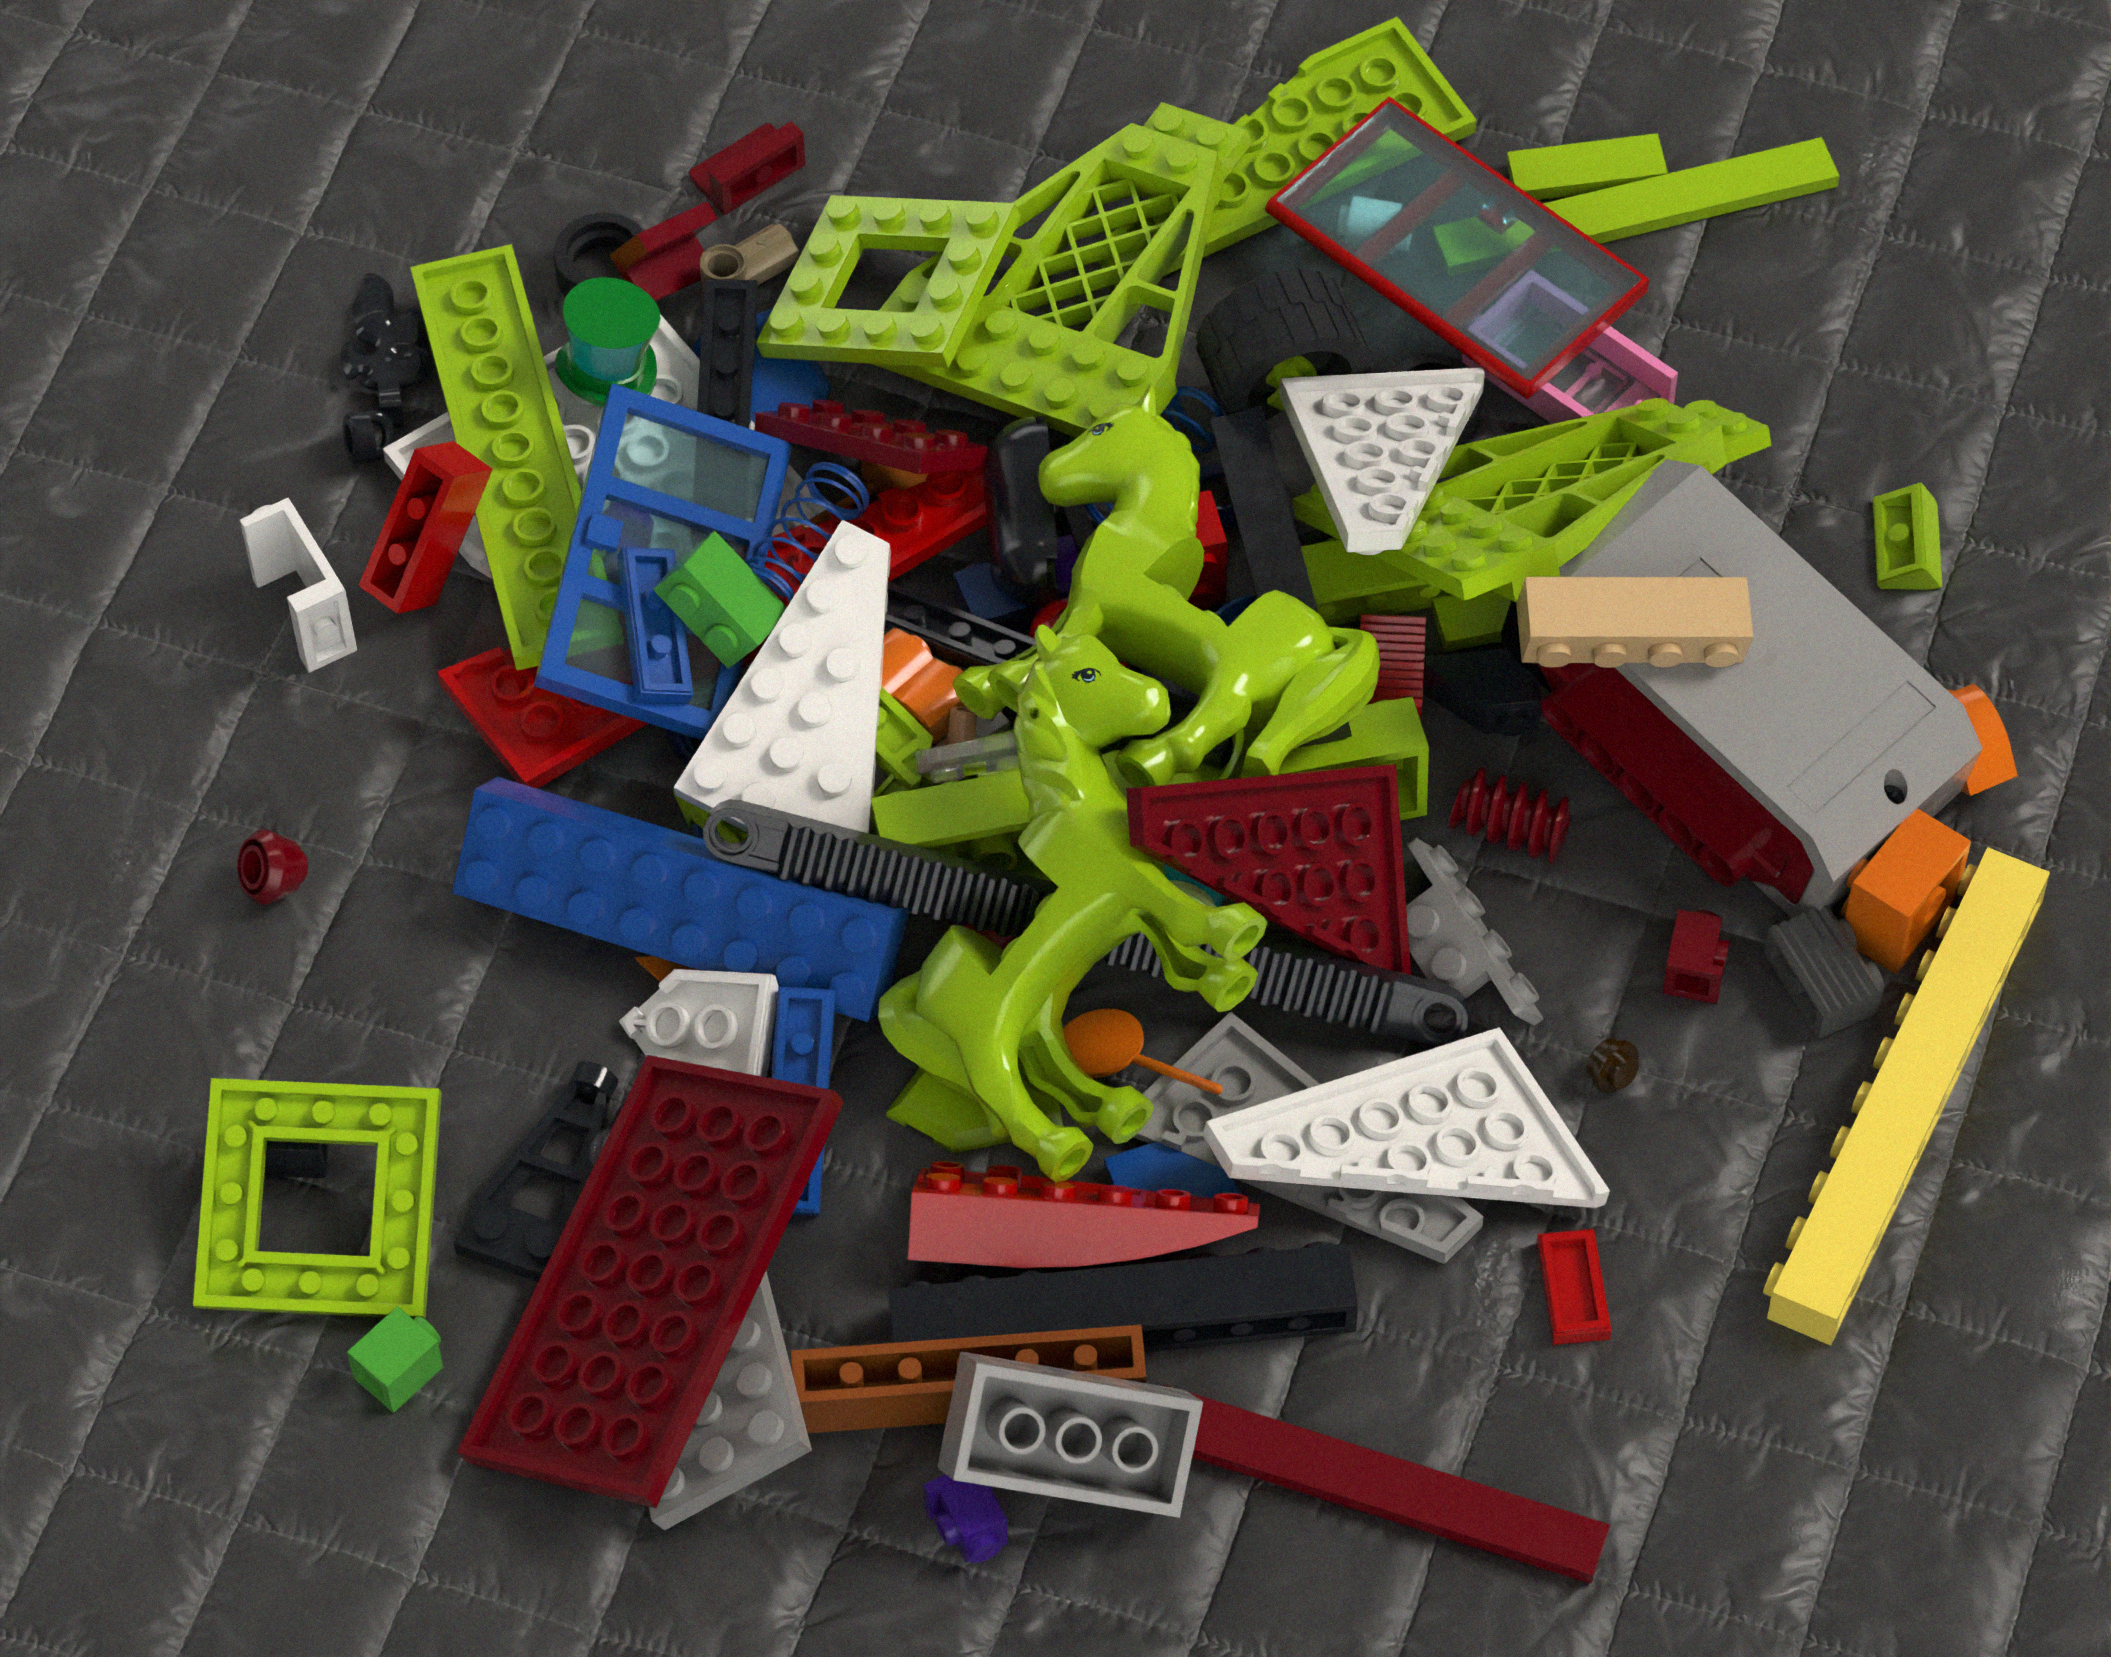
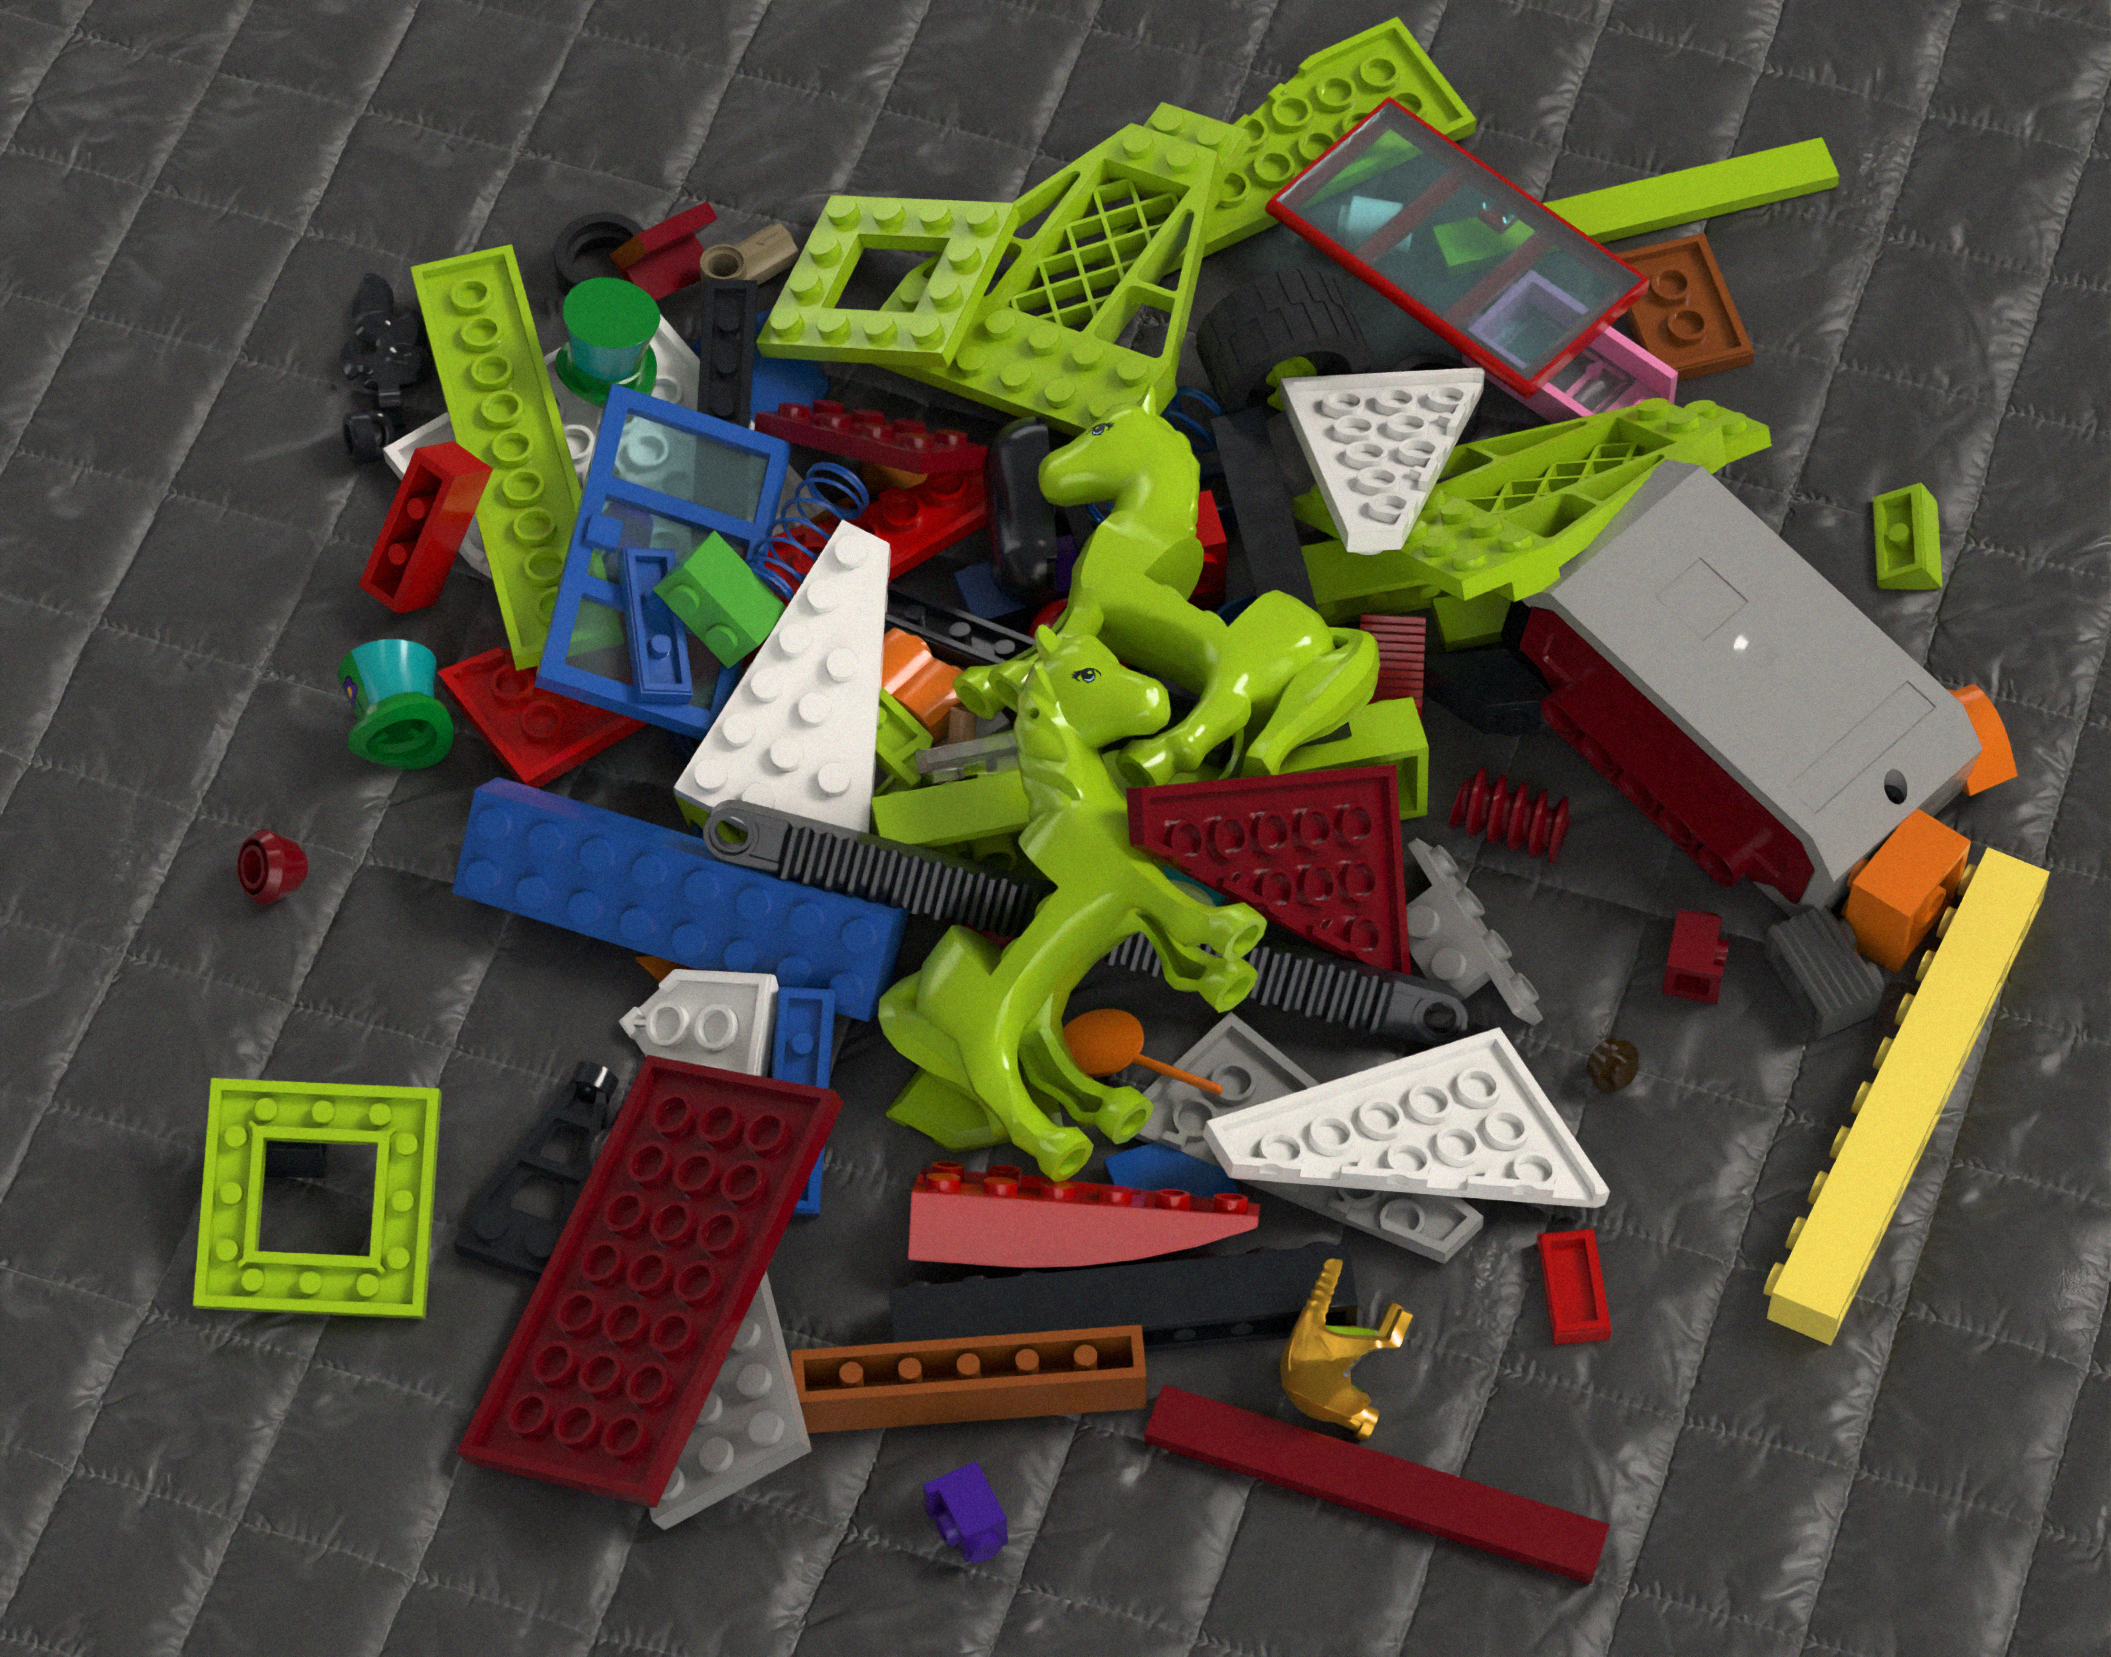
white panel [240,498,357,673] -> none
bright green brick [347,1306,443,1413] -> none
dark red panel [689,121,806,216] -> none
light grey brick [937,1352,1203,1518] -> none
lime tile [1506,133,1668,200] -> none
tan brick [1516,577,1754,668] -> none
none -> green hat [337,639,454,769]
none -> pearl gold piece [1280,1259,1413,1442]
none -> dark orange tile [1614,233,1755,382]

